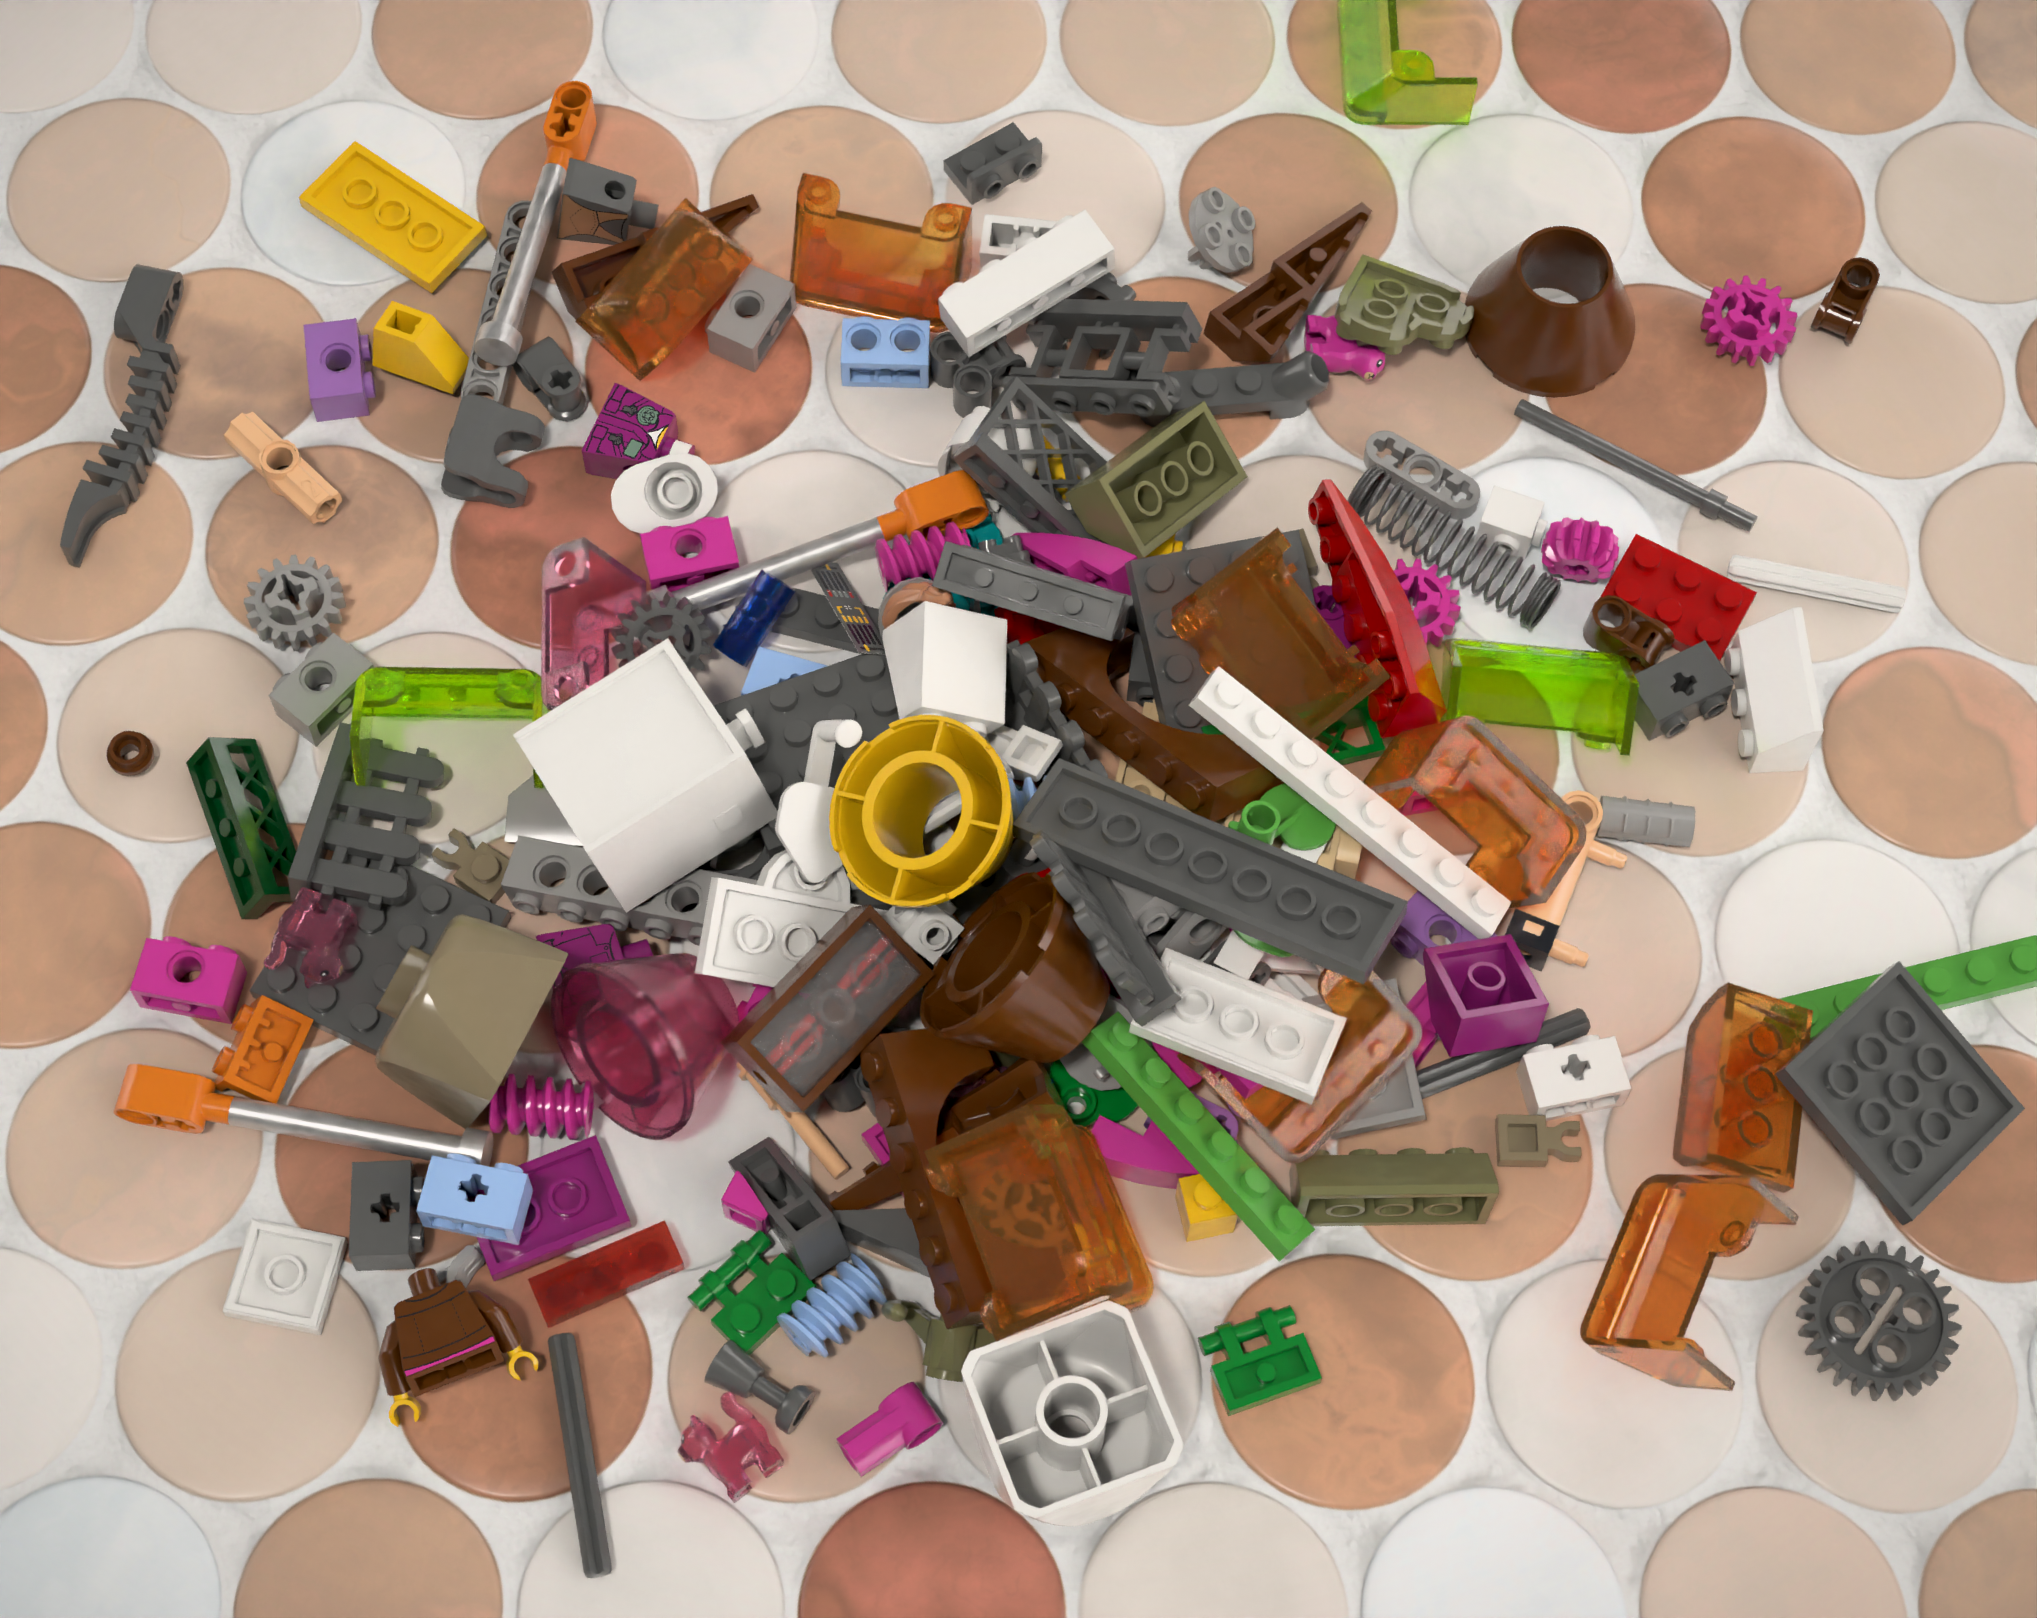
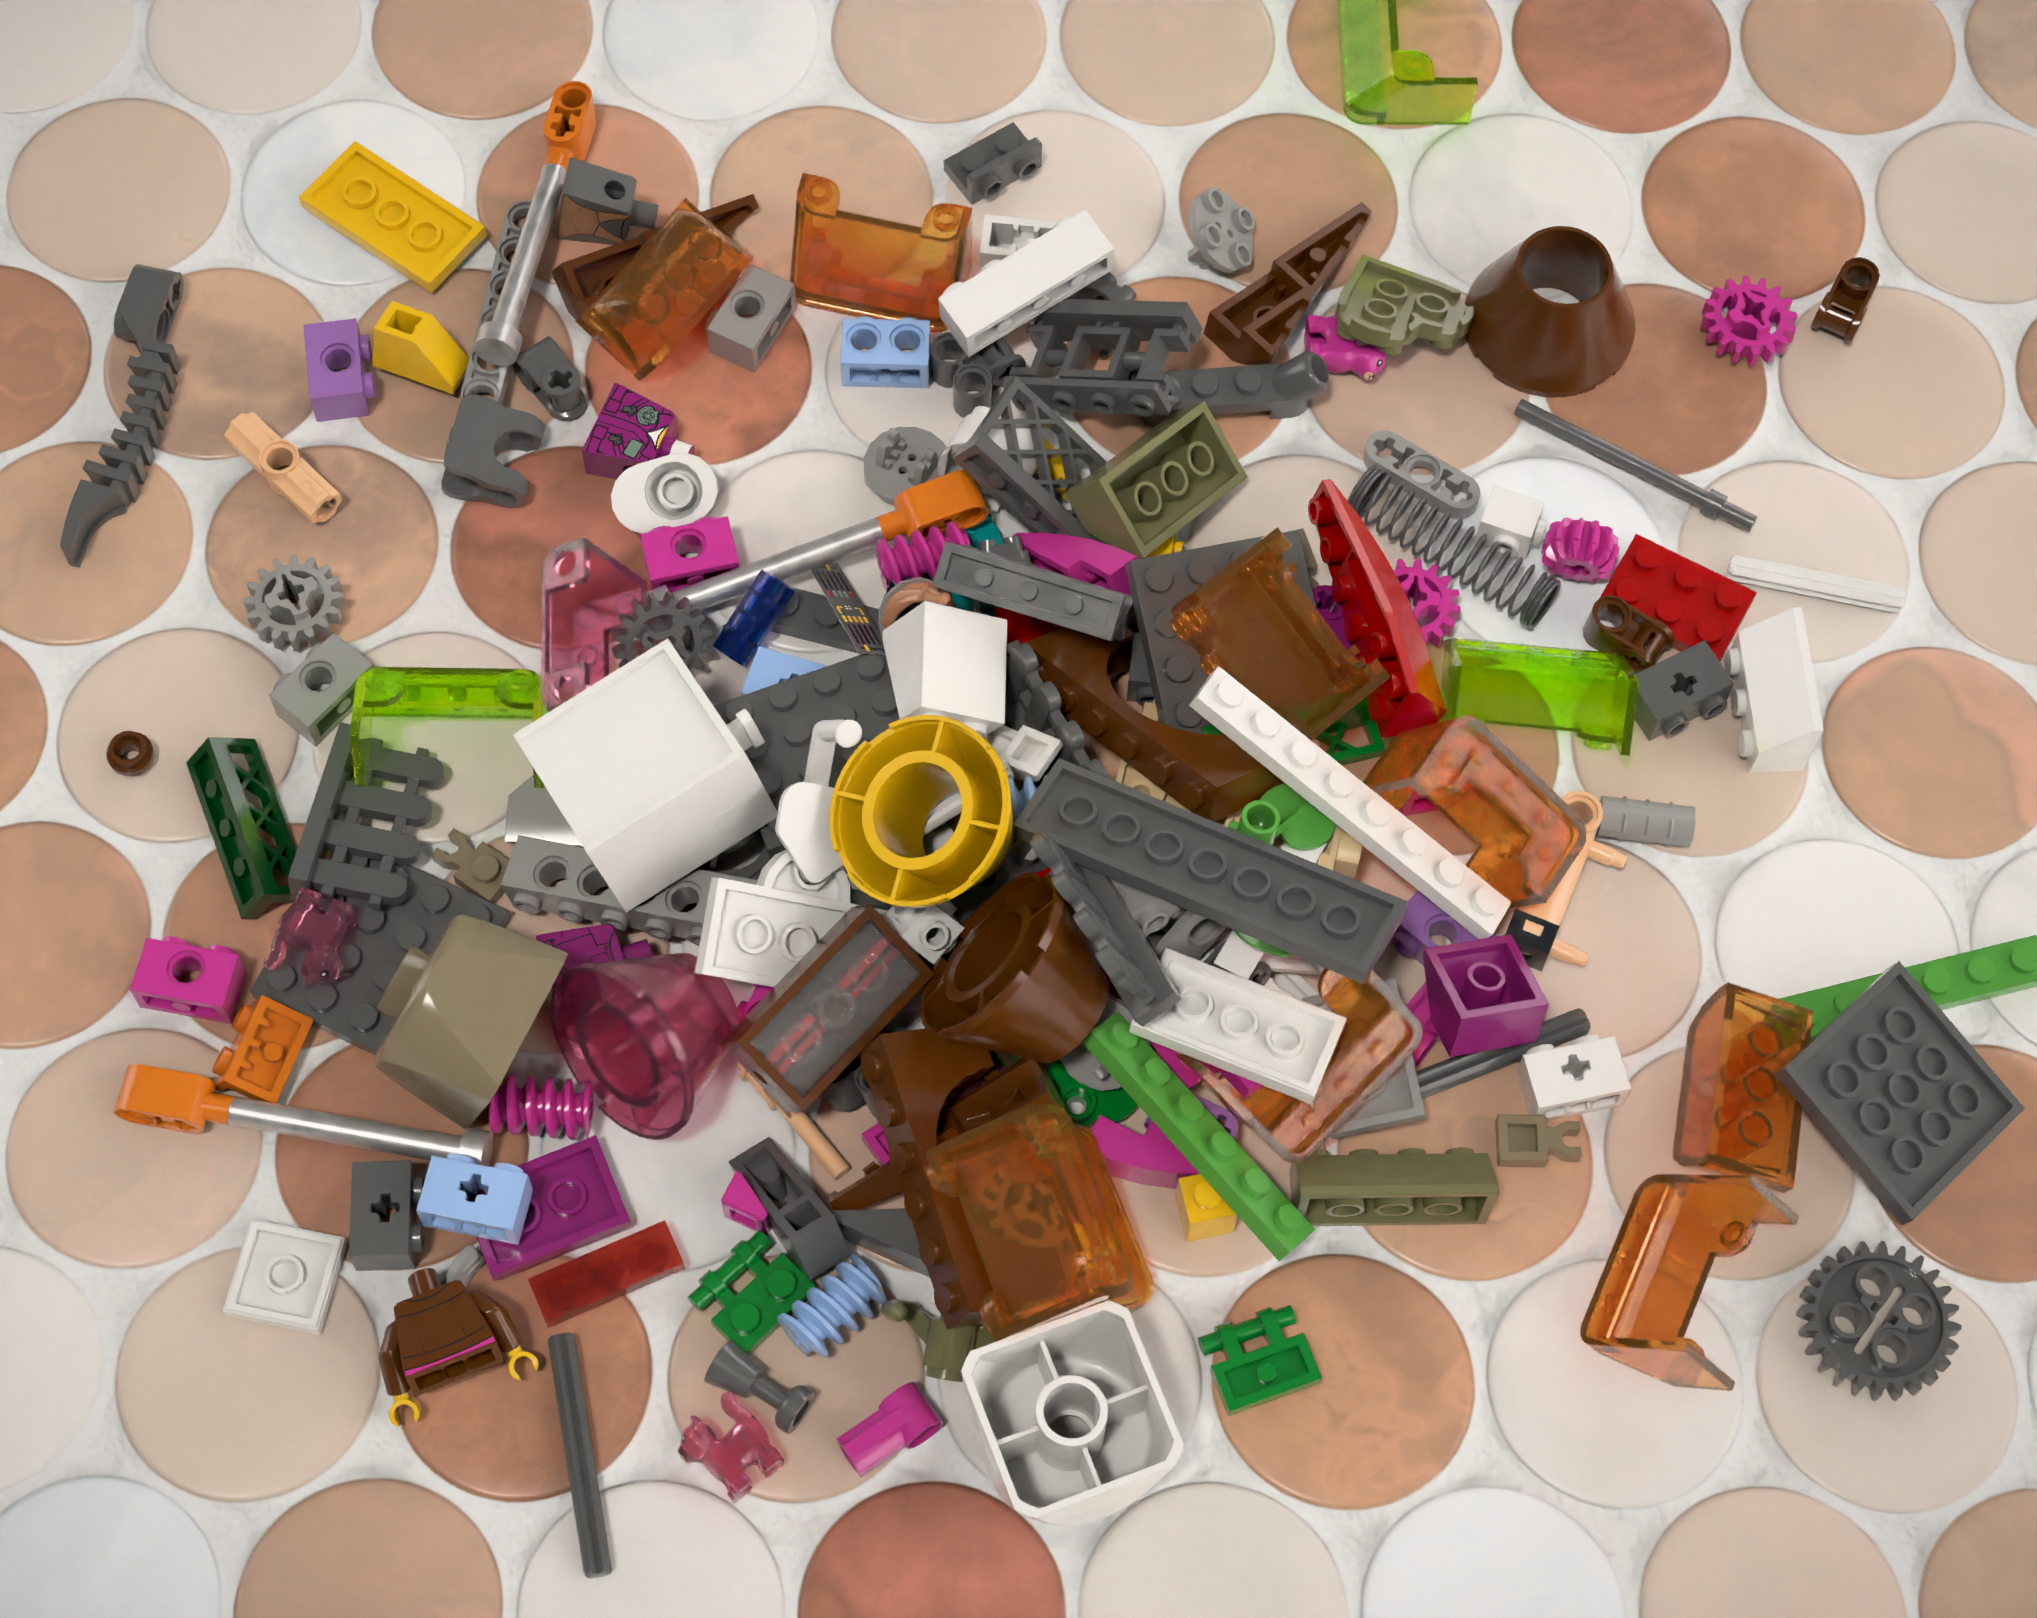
none -> light grey plate [864,427,946,504]

